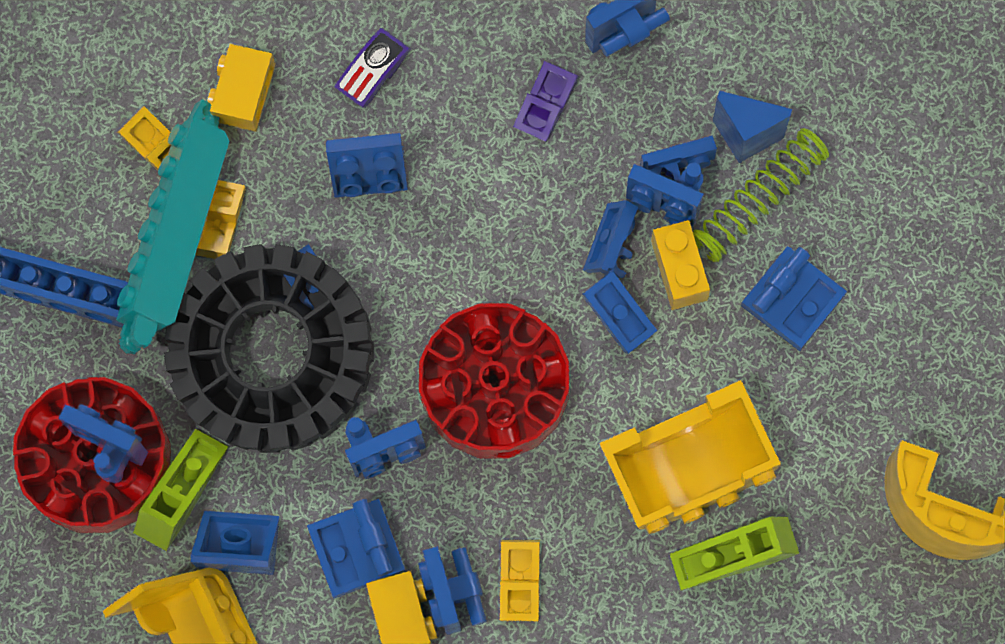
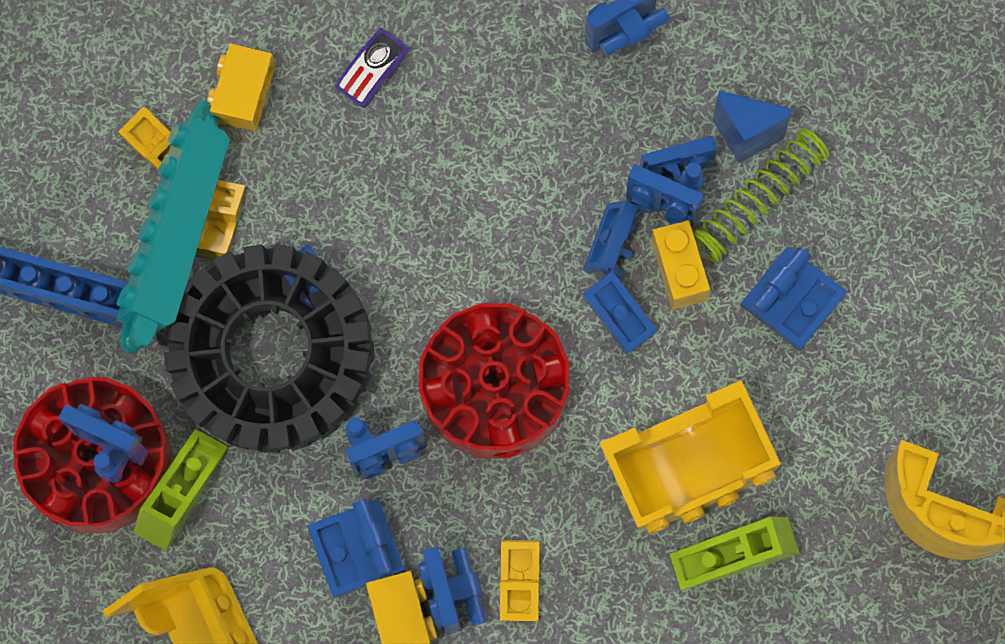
blue slope [191,511,279,575] -> none
blue plate [326,133,408,198] -> none
dark purple slope [513,61,579,142] -> none

